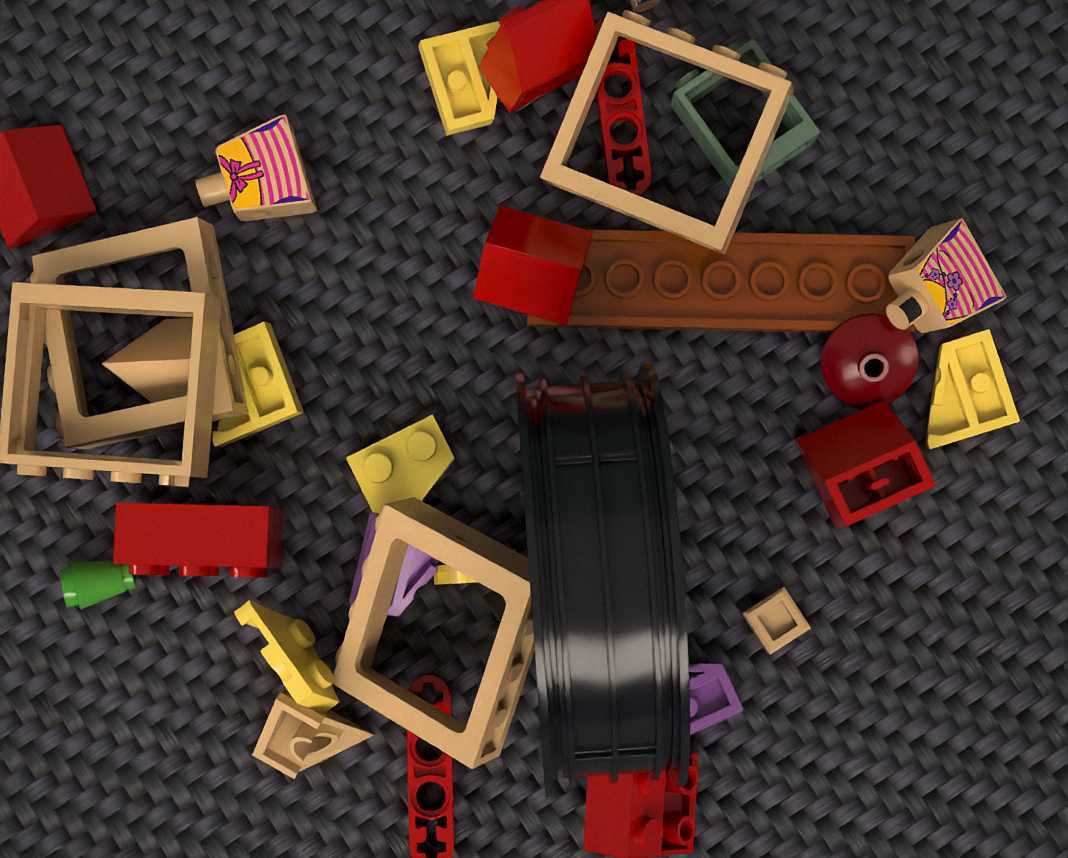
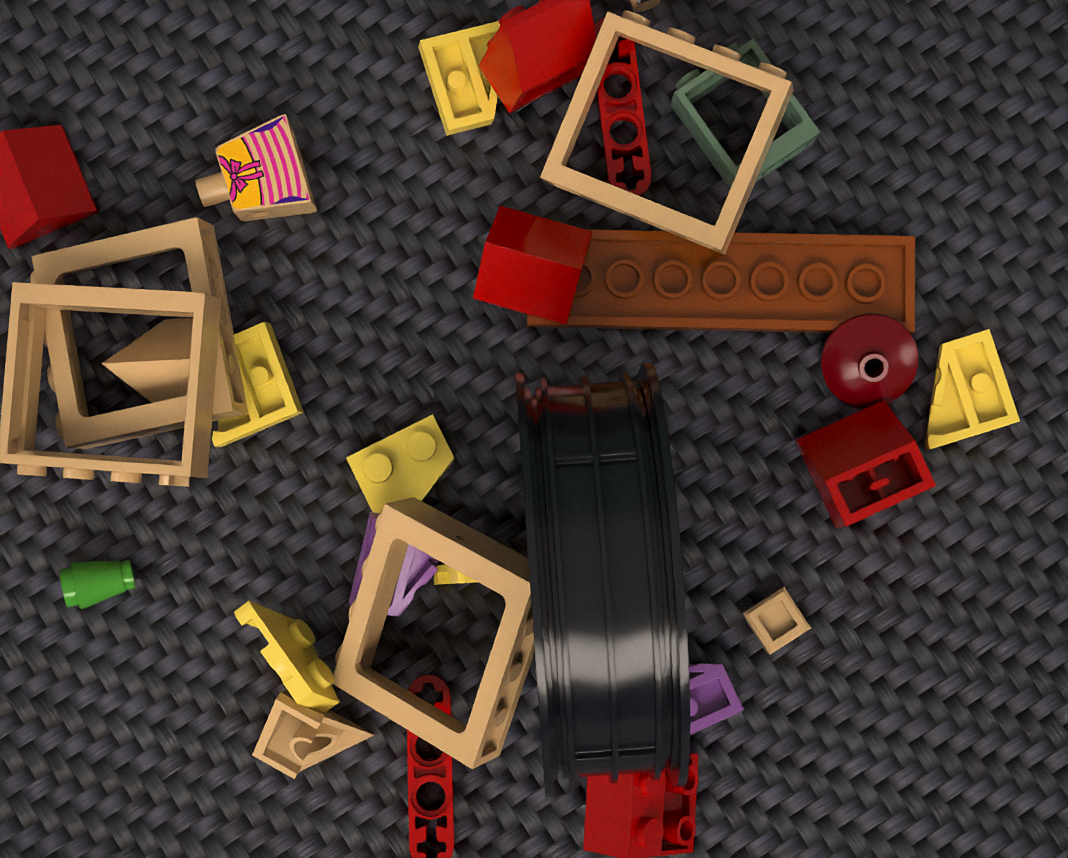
red brick [113,503,283,578] -> none
tan torso [886,218,1007,333] -> none

